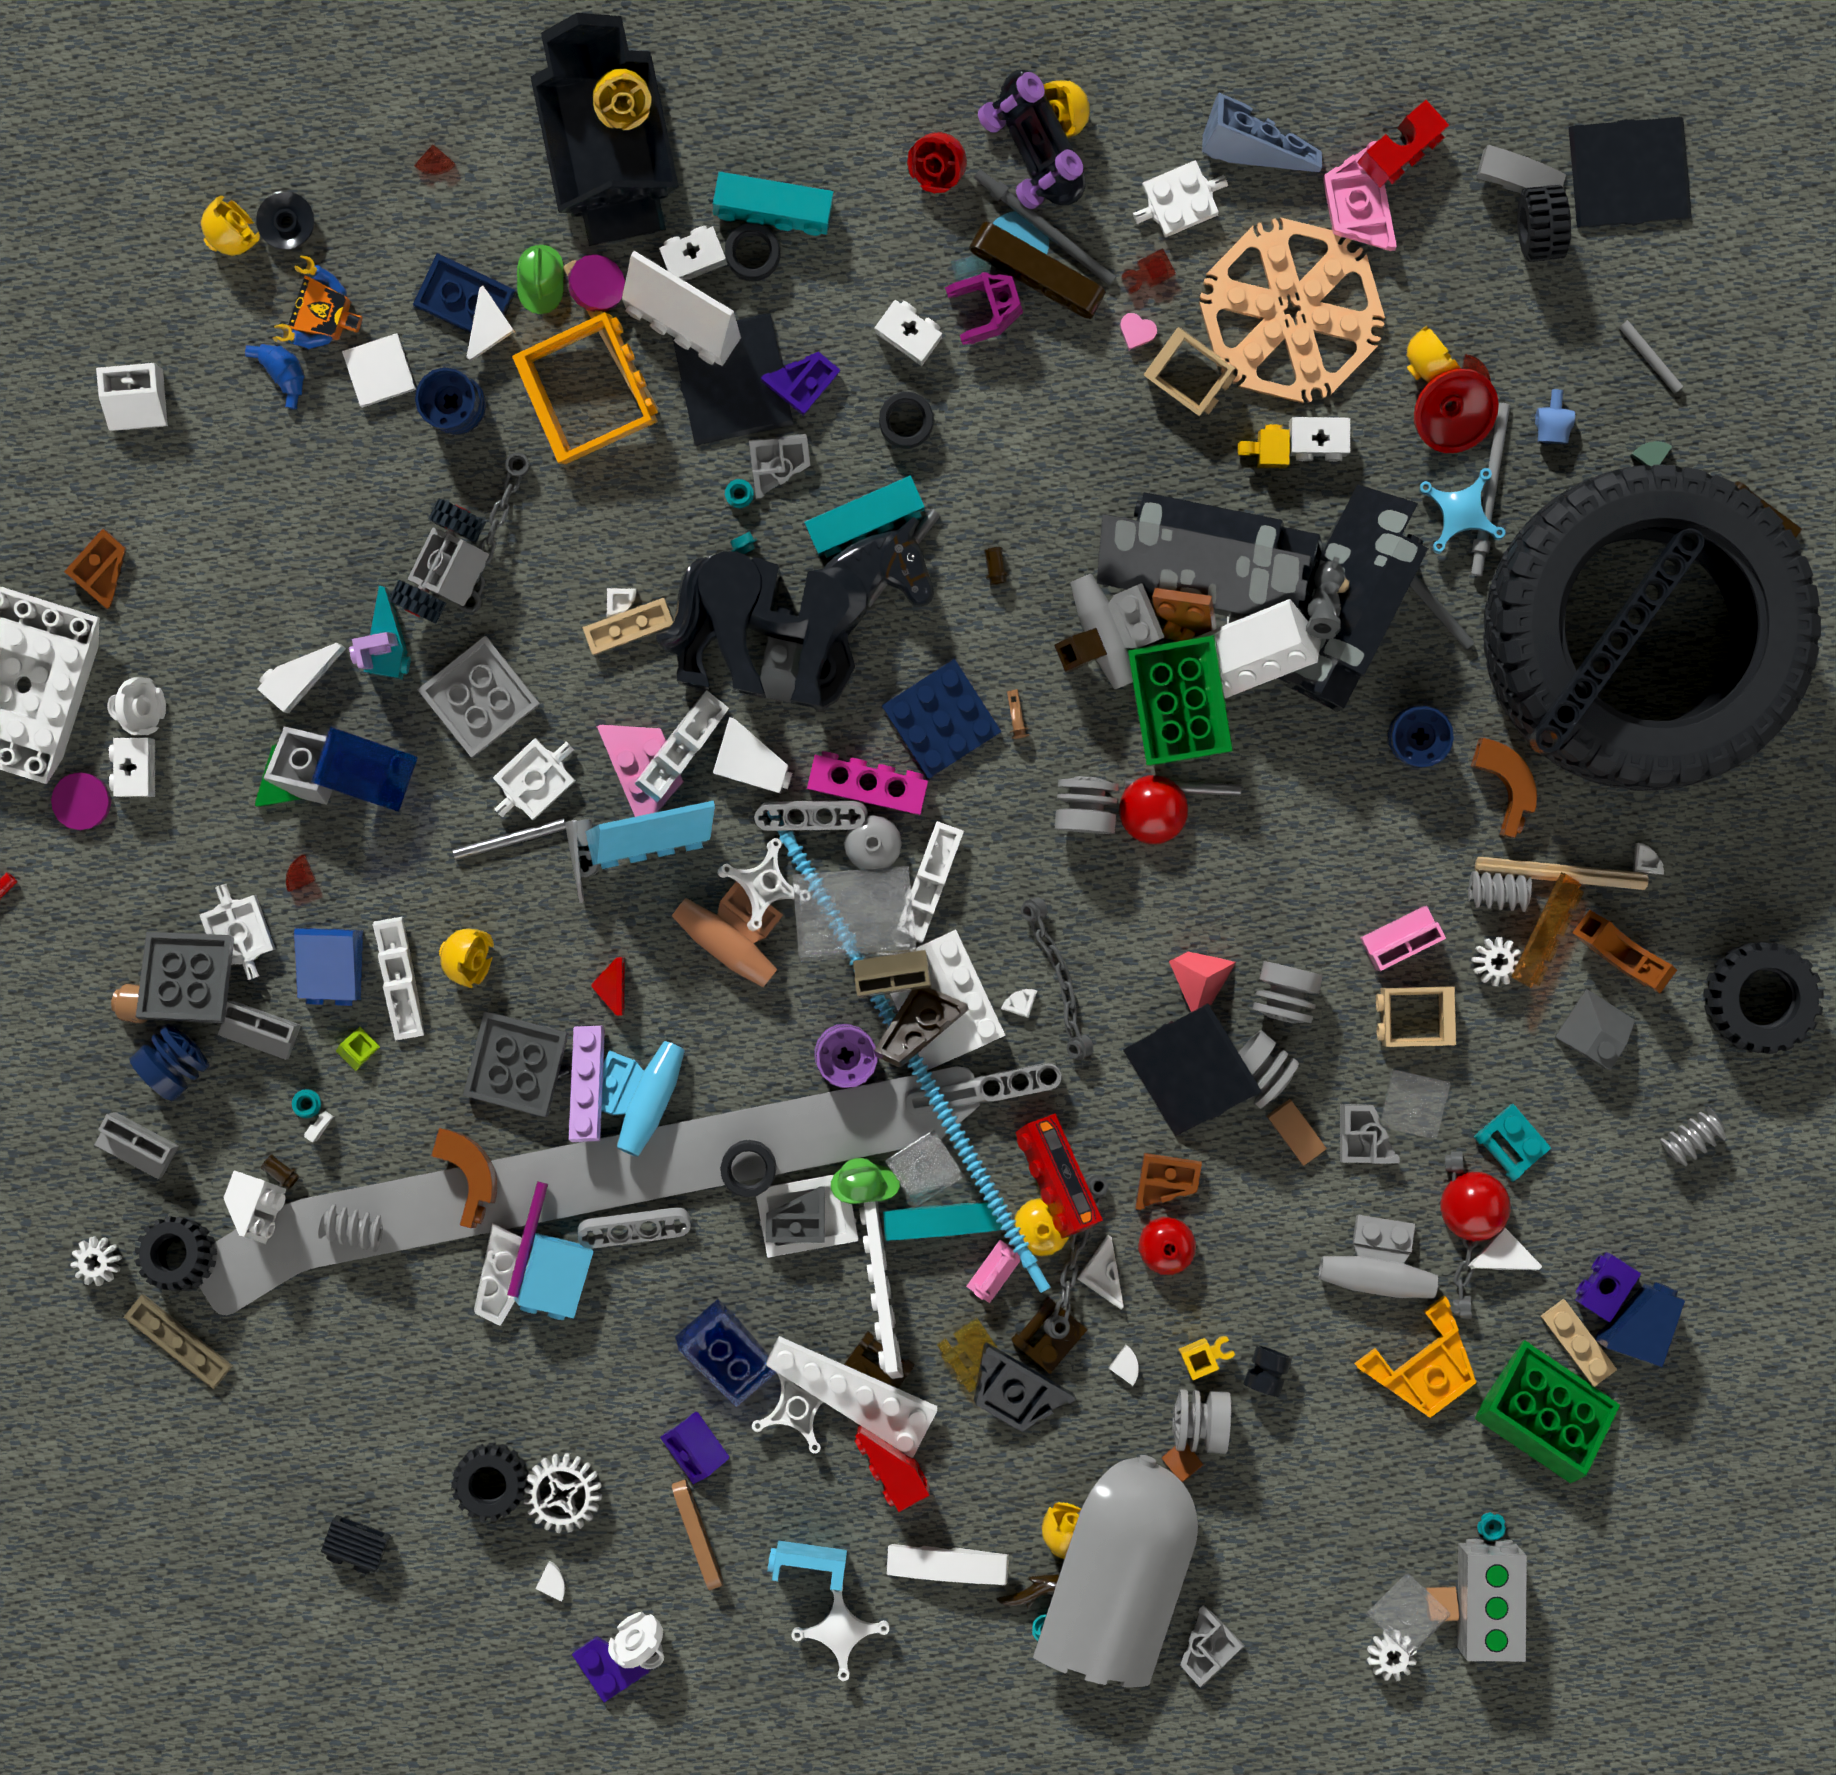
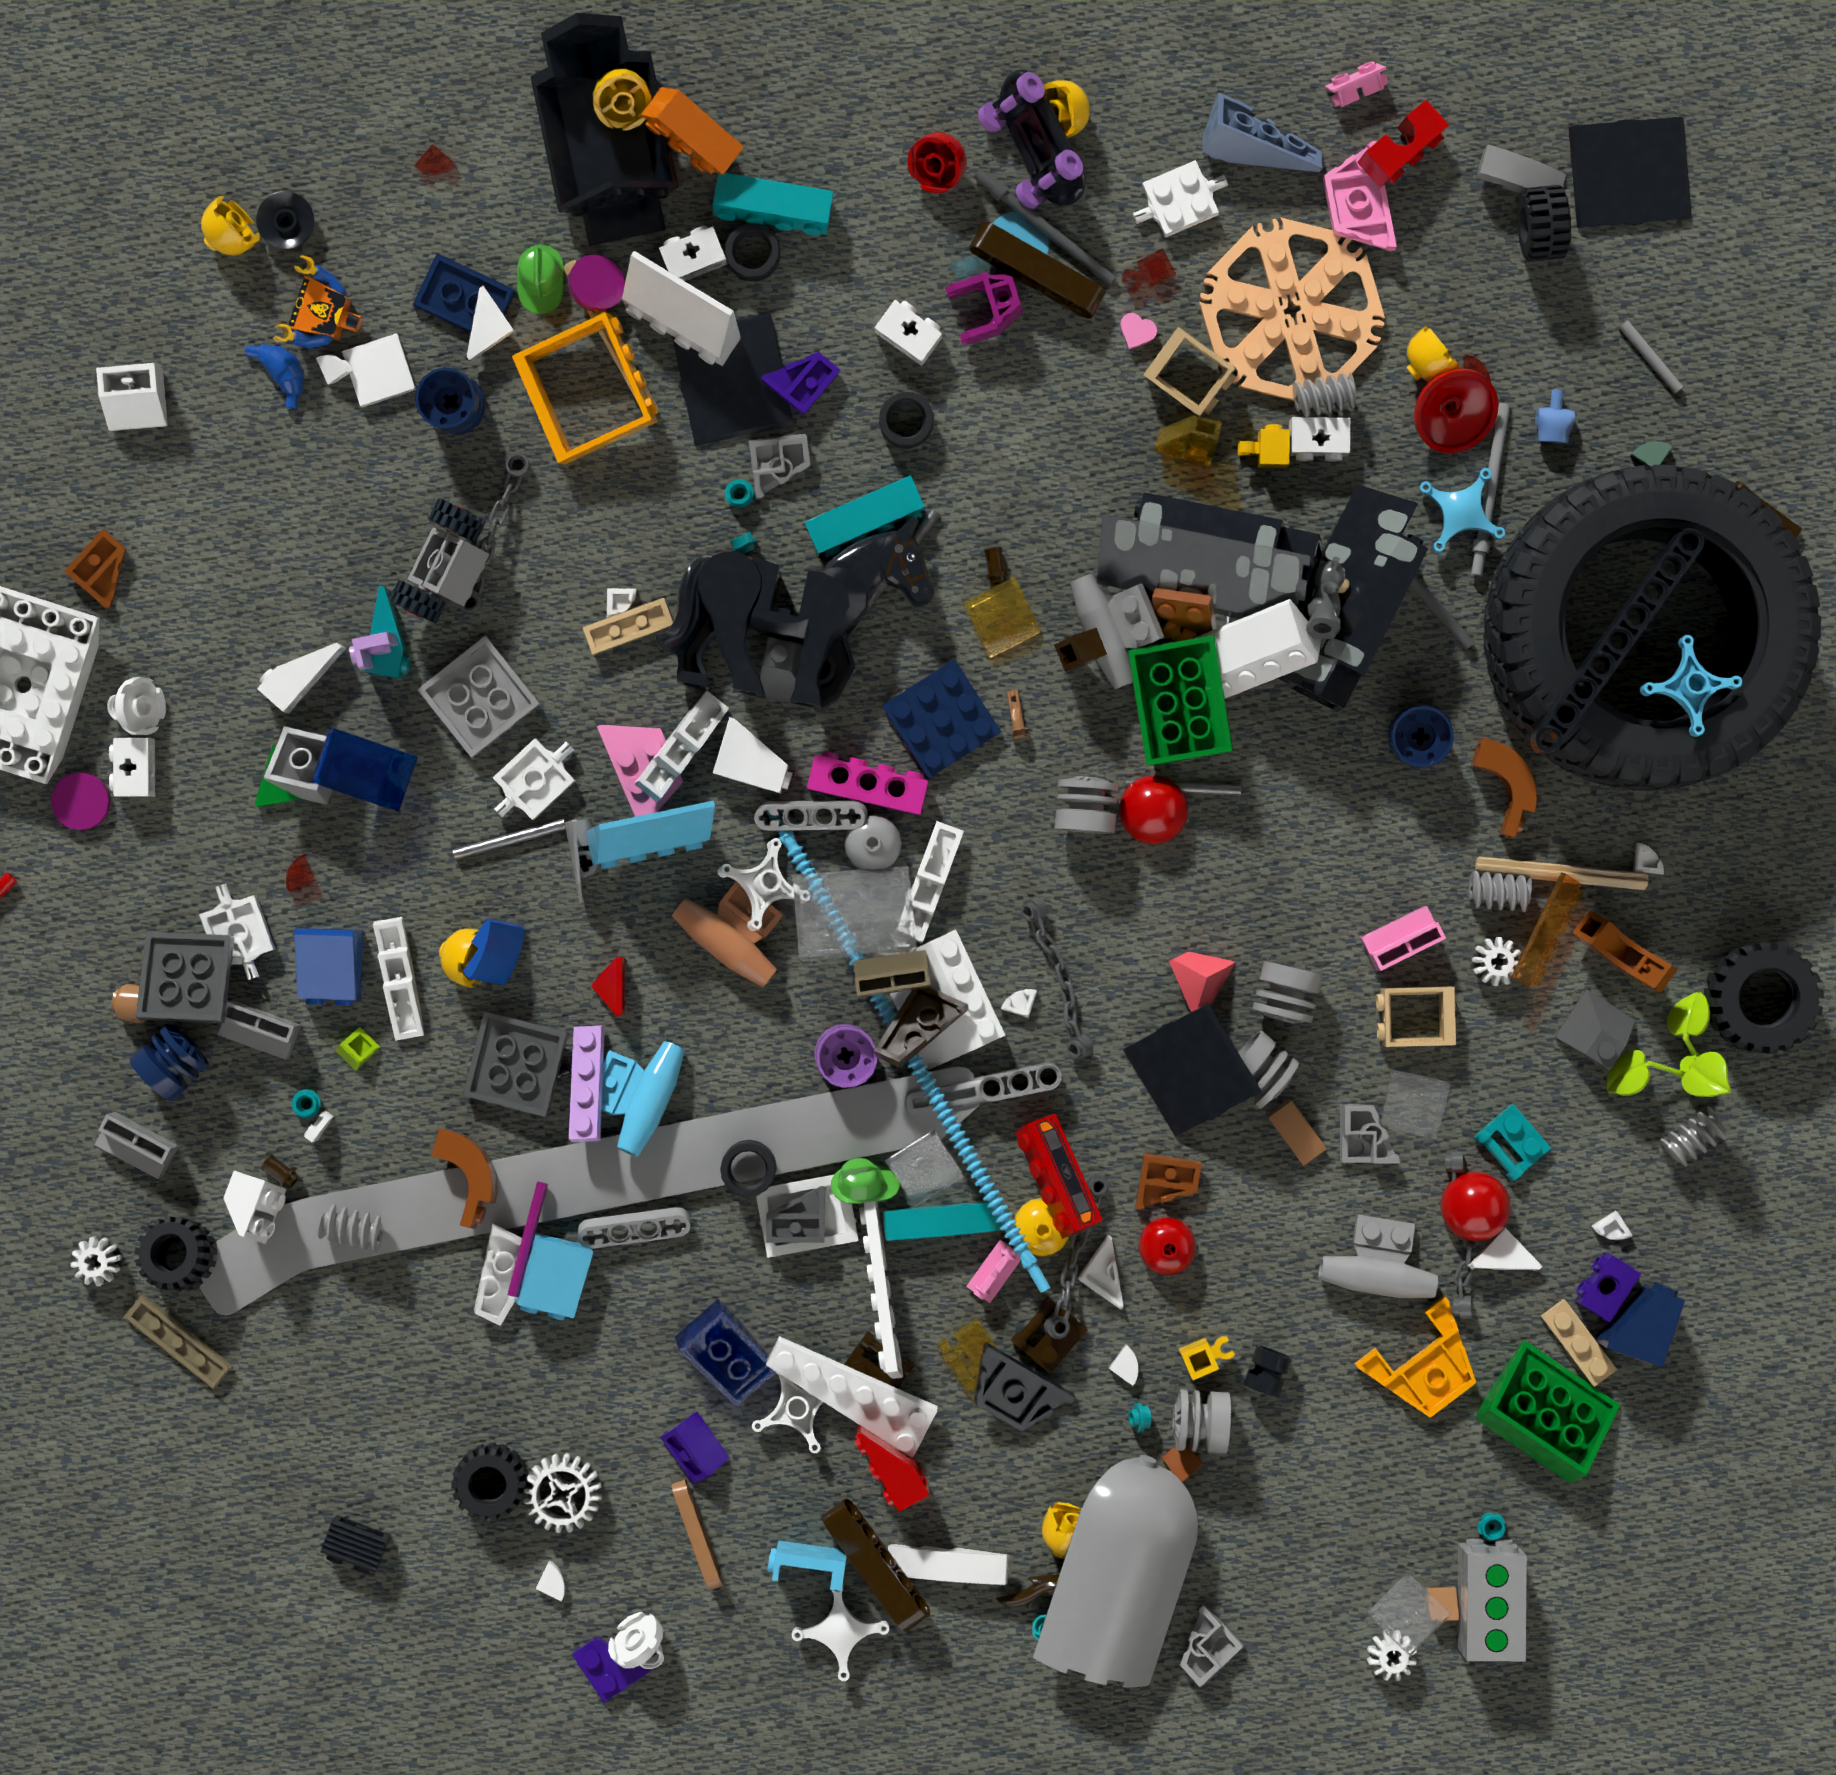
none -> white tile [316,354,353,384]
none -> blue slope [463,918,525,985]
none -> orange brick [641,87,744,175]
none -> dark brown beam [822,1498,930,1632]
none -> clear yellow slope [963,577,1041,658]
none -> teal plate [1128,1403,1151,1433]
none -> clear yellow slope [1154,415,1222,466]
none -> light grey piece [1293,372,1356,417]
none -> bright pink hinge [1324,62,1388,107]
none -> white tile [1591,1211,1633,1240]
none -> lime plant [1606,992,1731,1097]
none -> medium azure piece [1640,635,1742,737]

